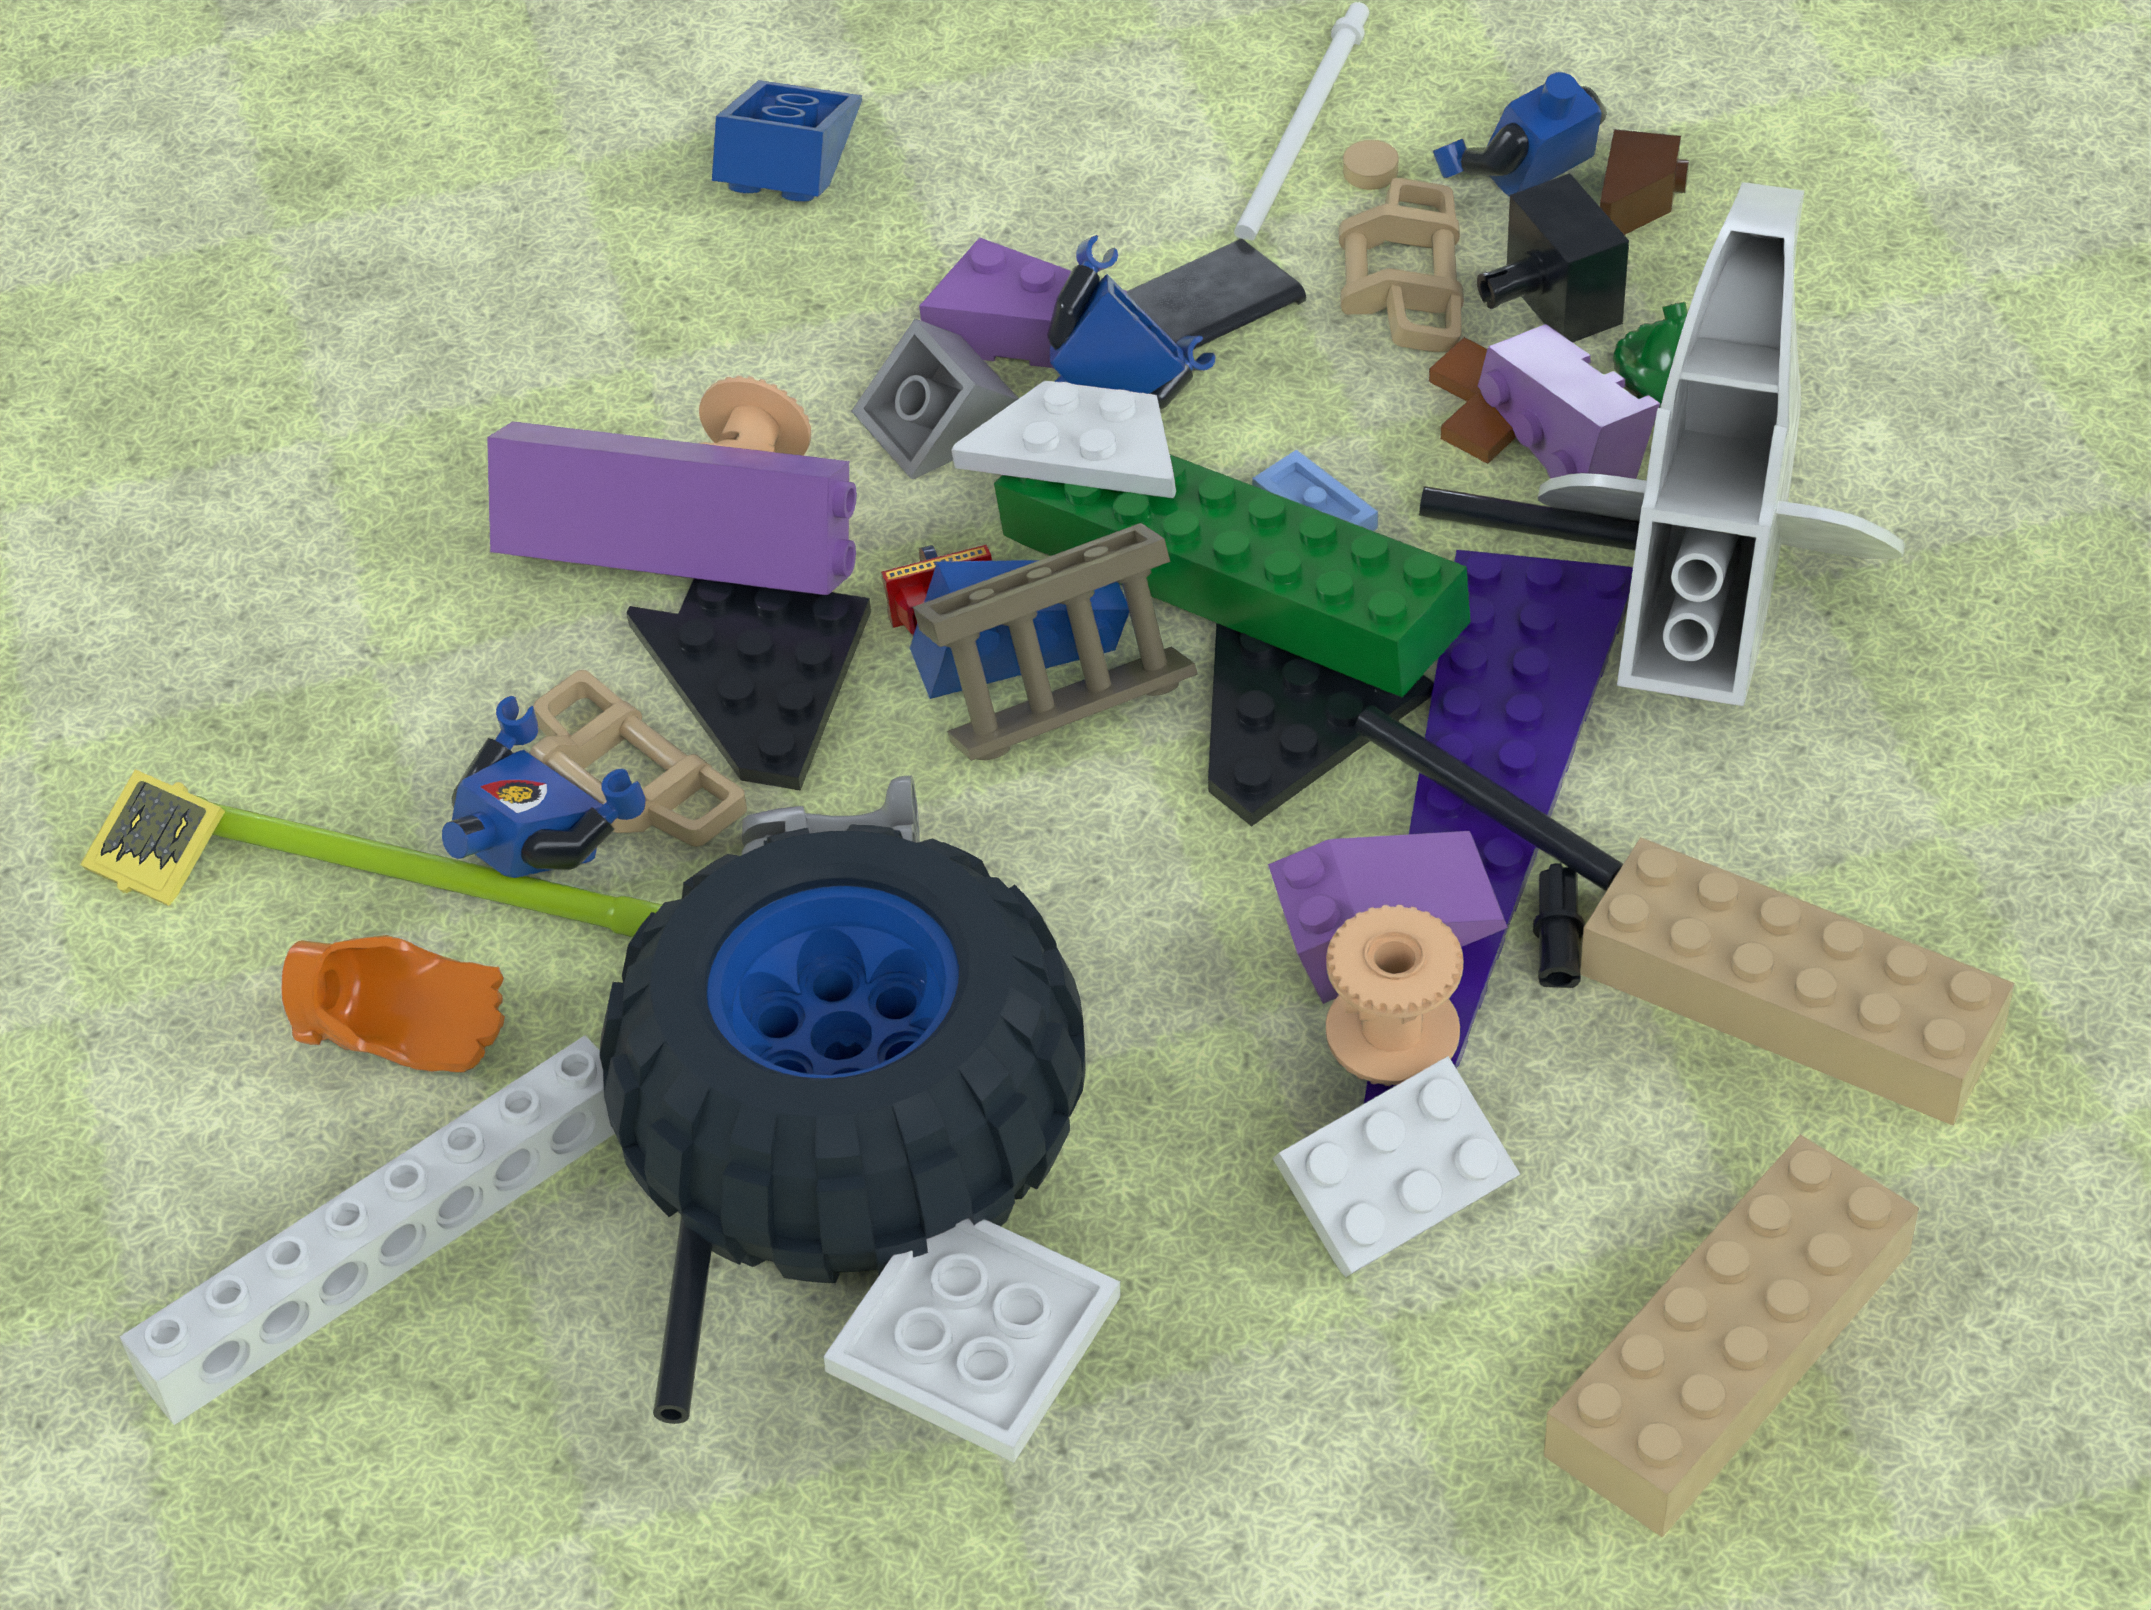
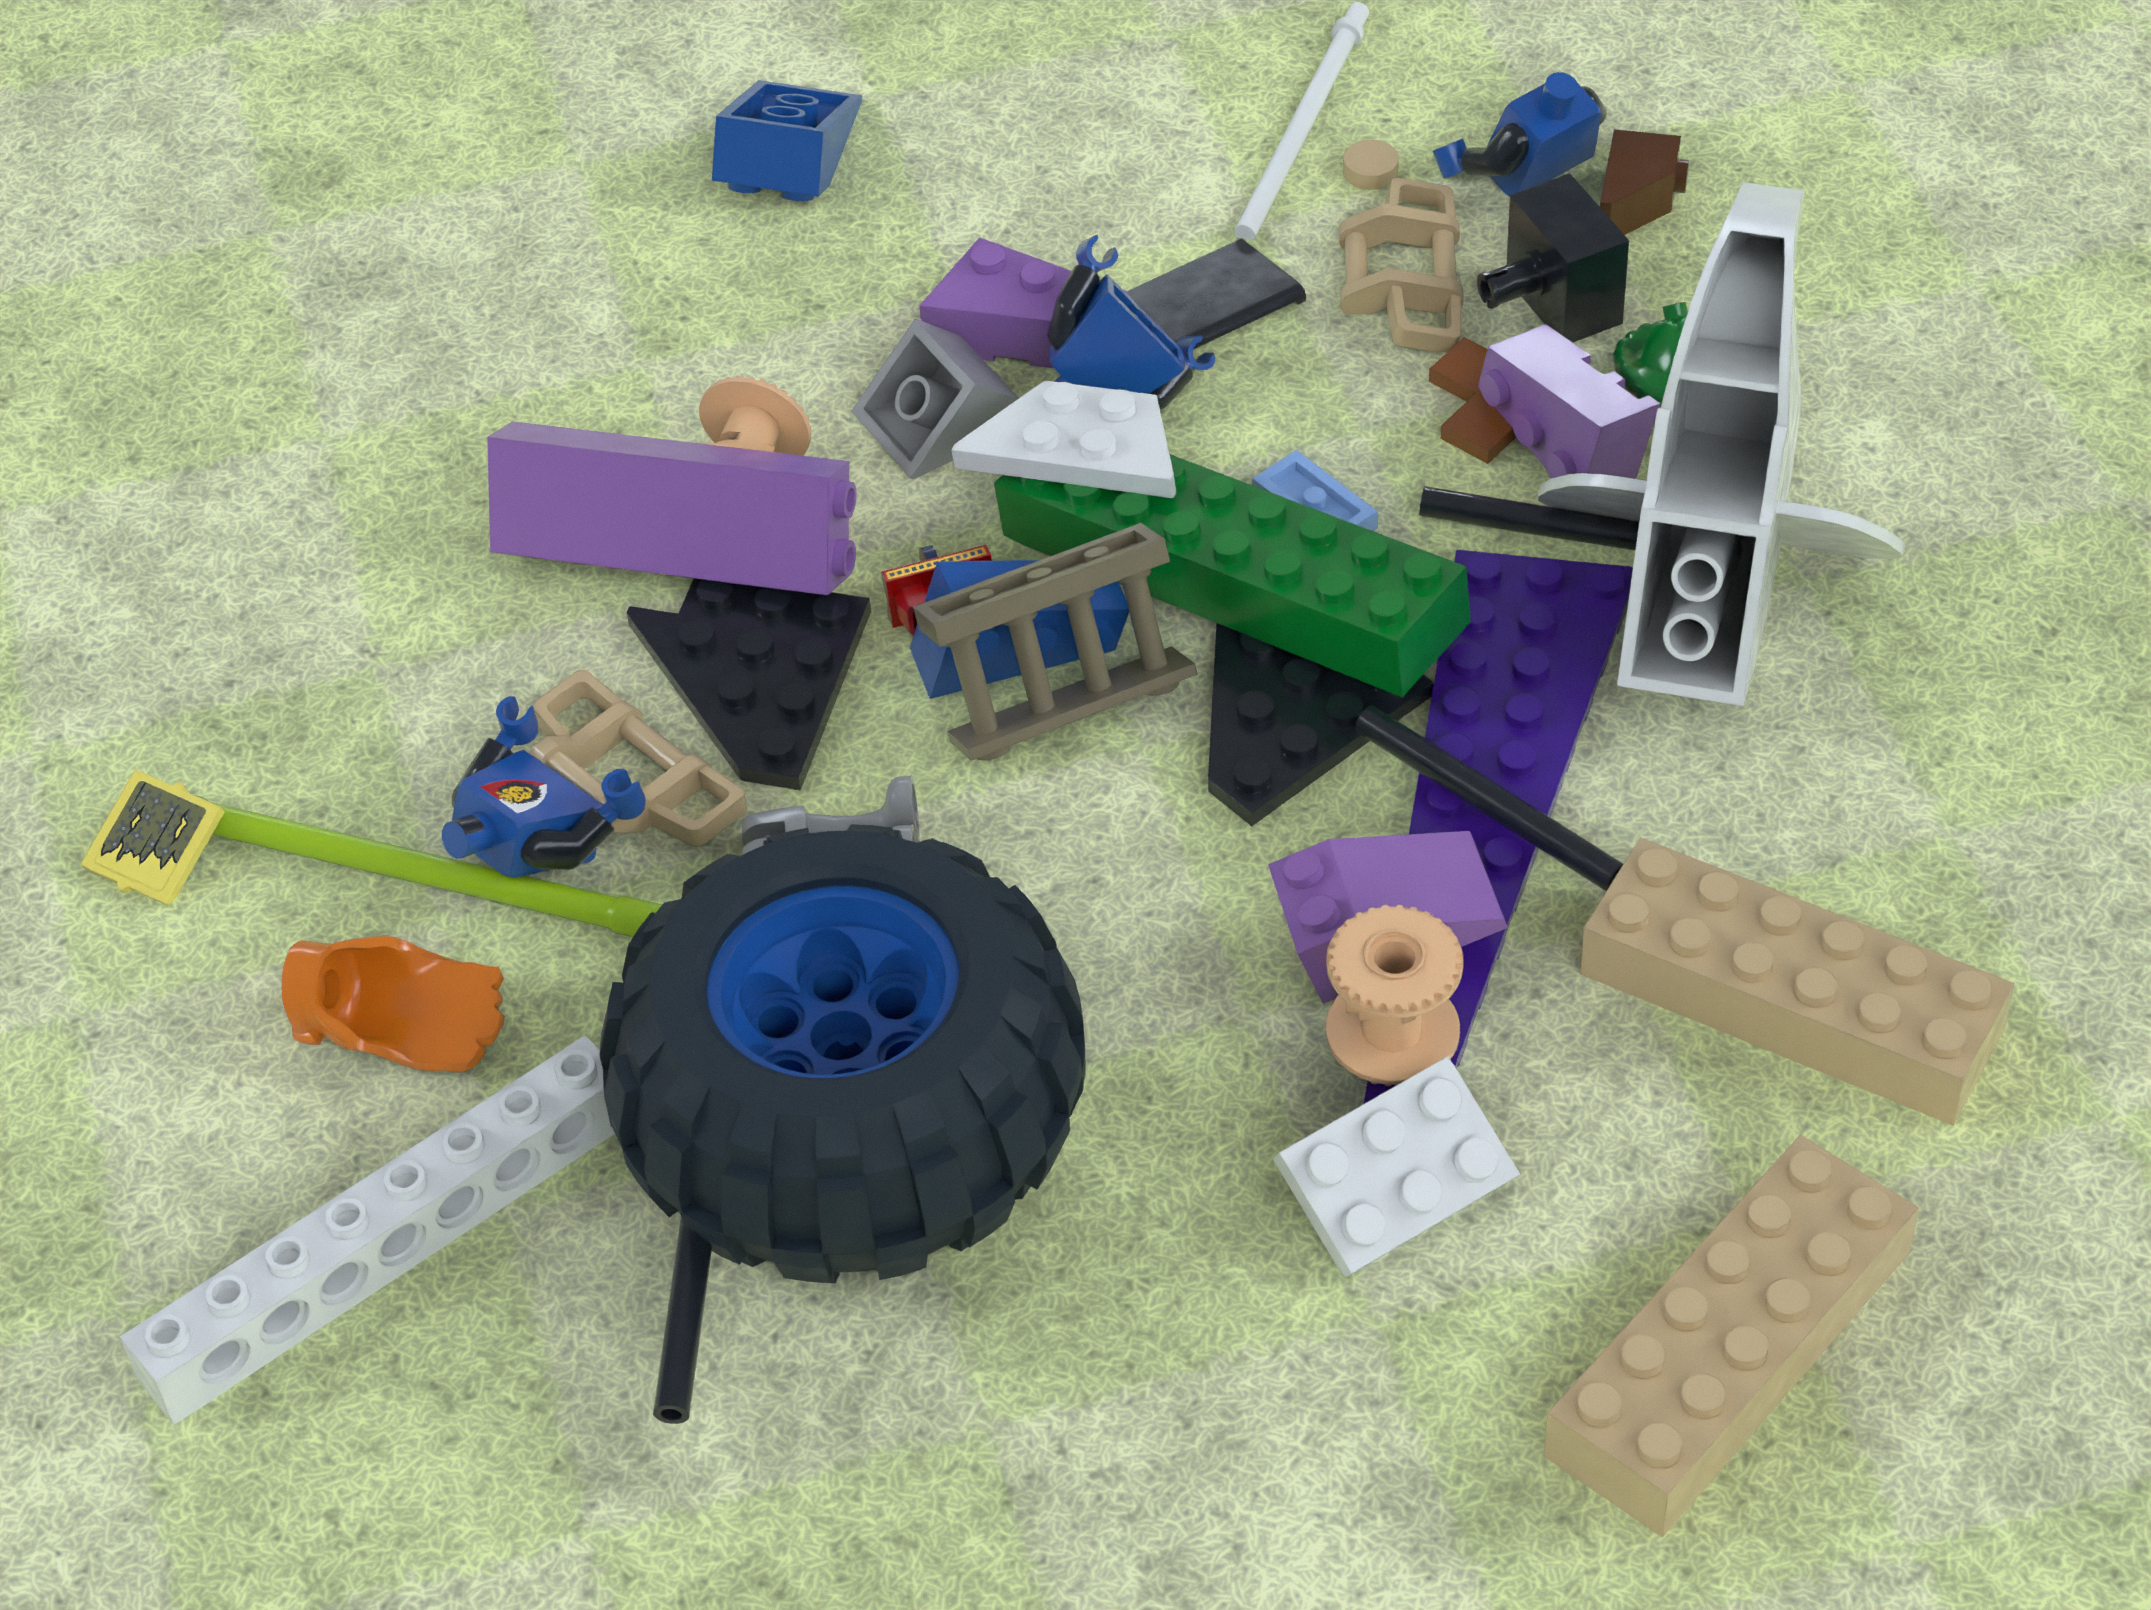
white plate [824,1218,1120,1463] -> none
black axle [1533,863,1585,988] -> none

